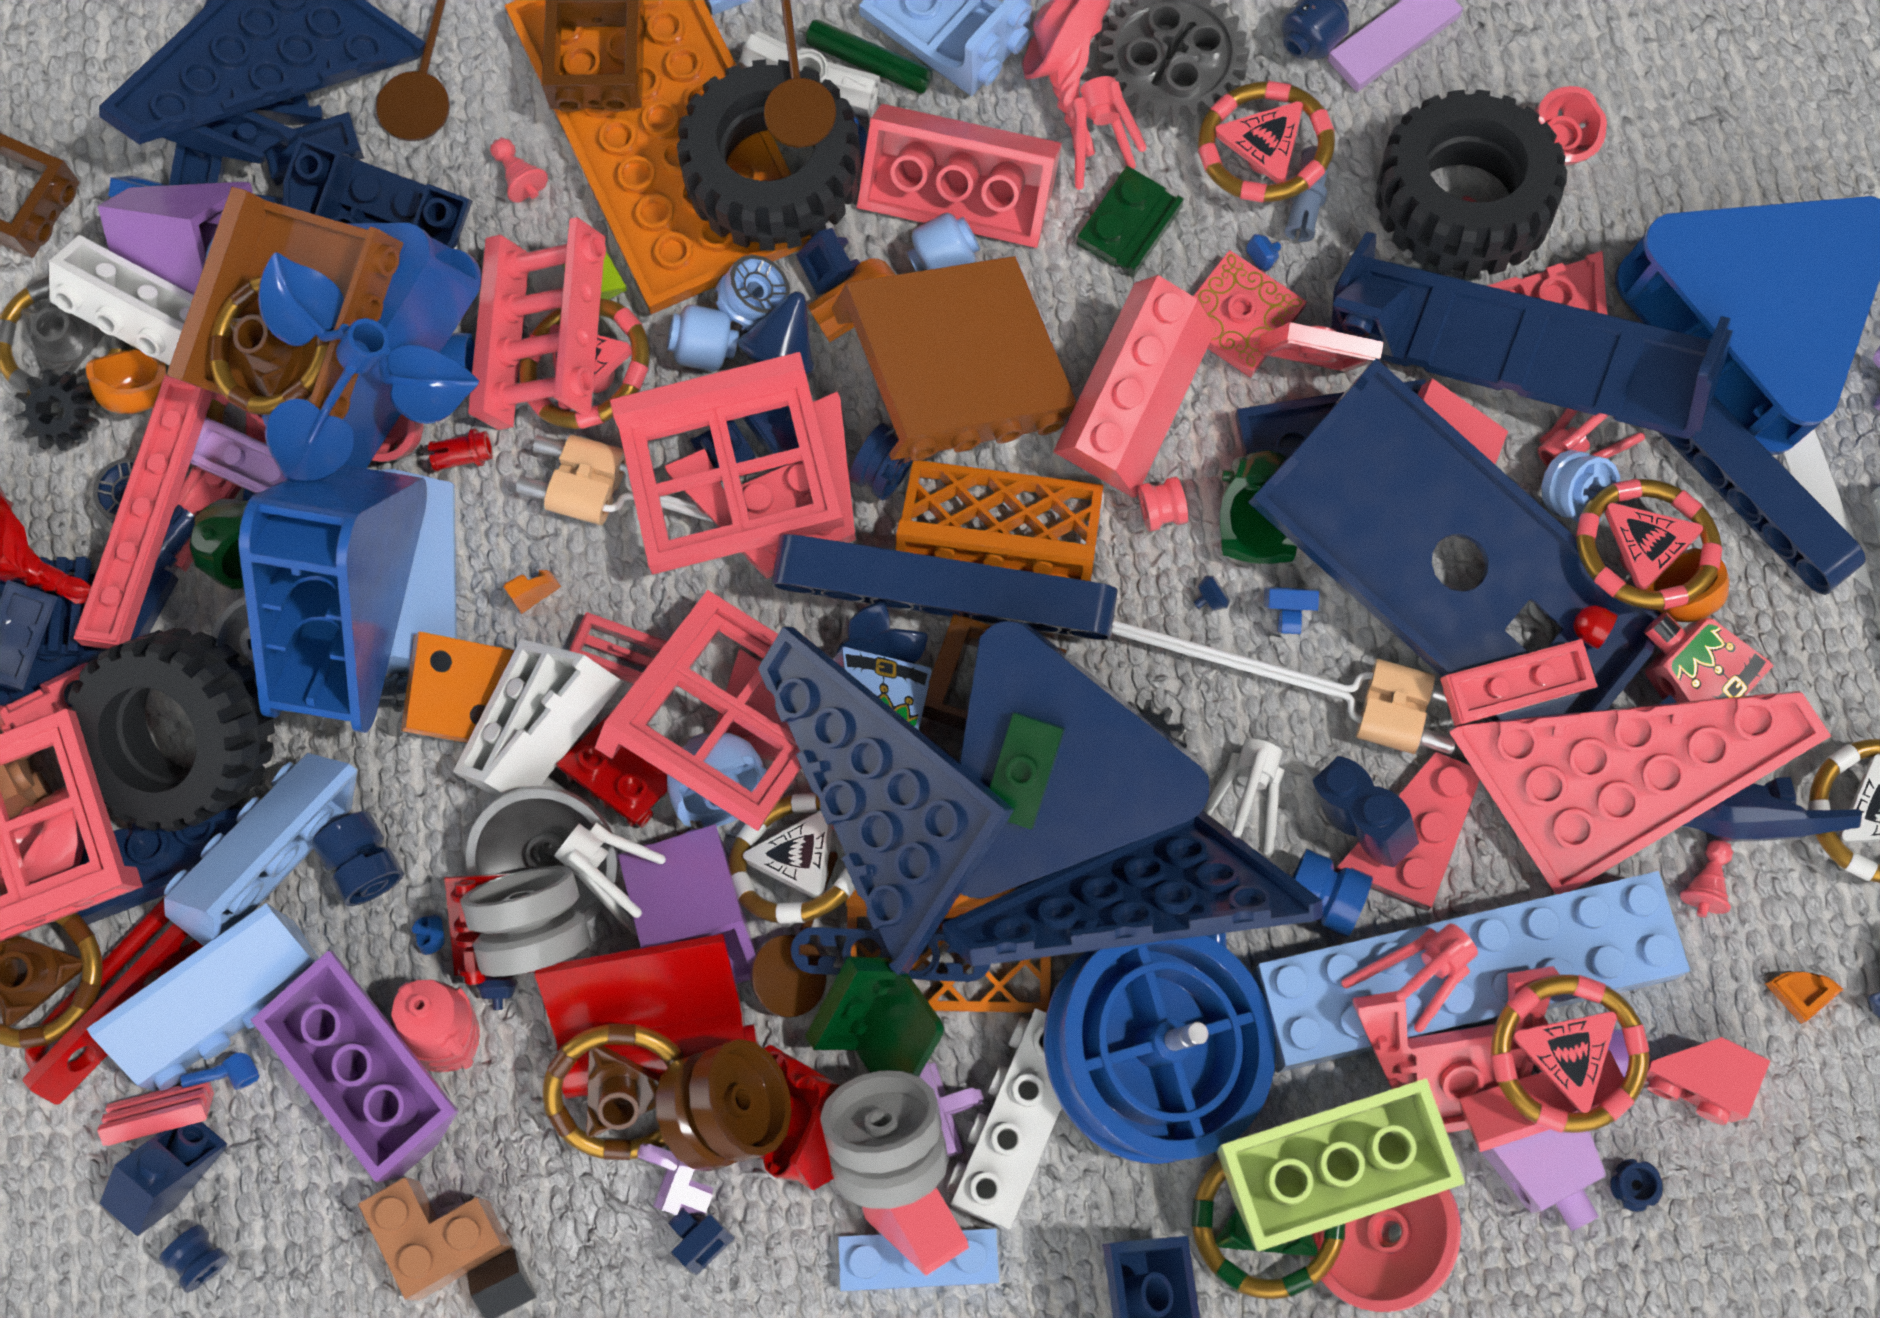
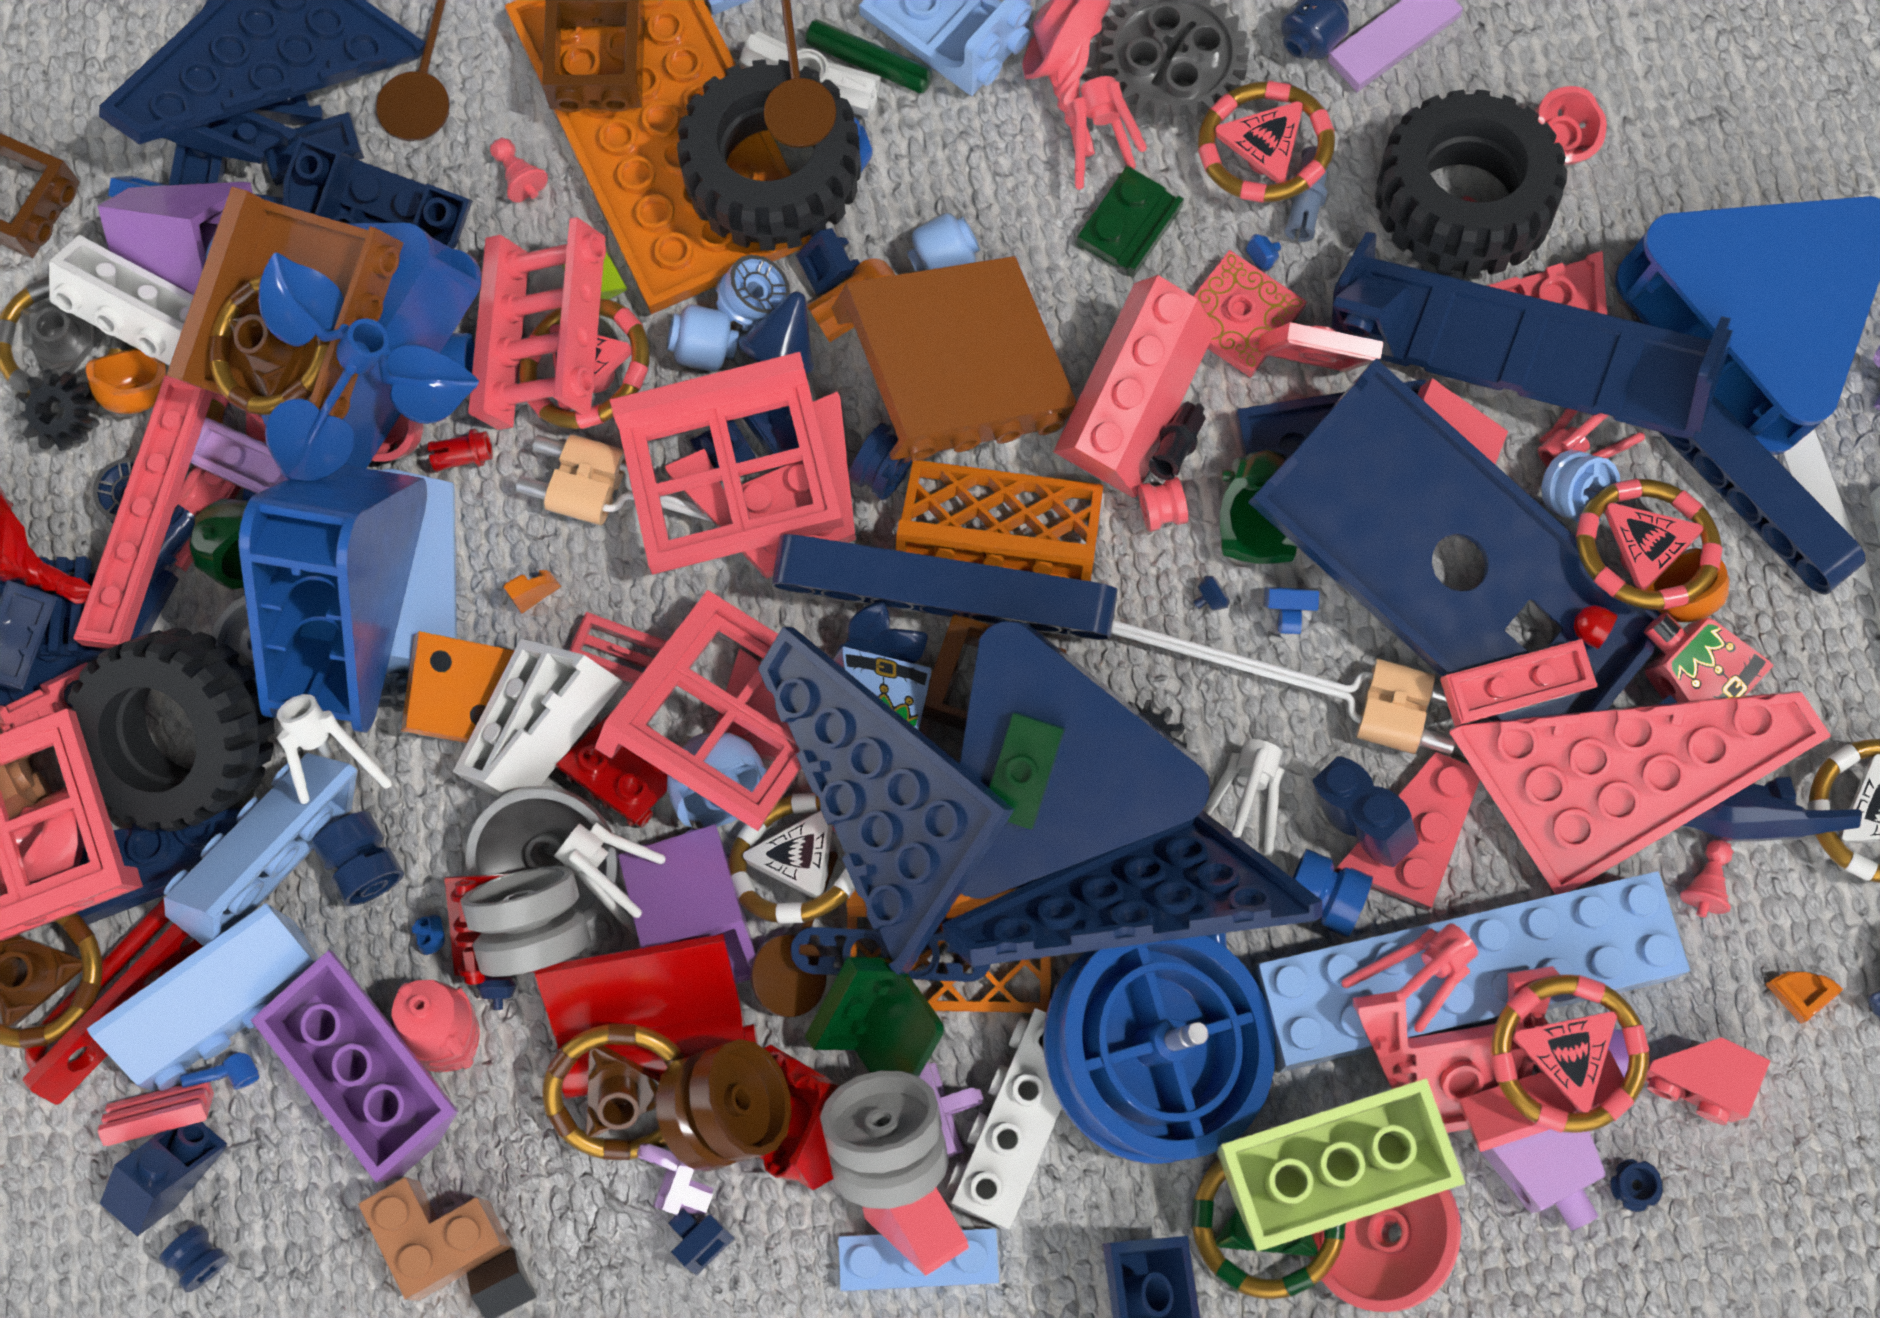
coral slope [857,104,1062,248] -> none
none -> white plant [277,694,392,804]
none -> black axle [1149,401,1206,480]

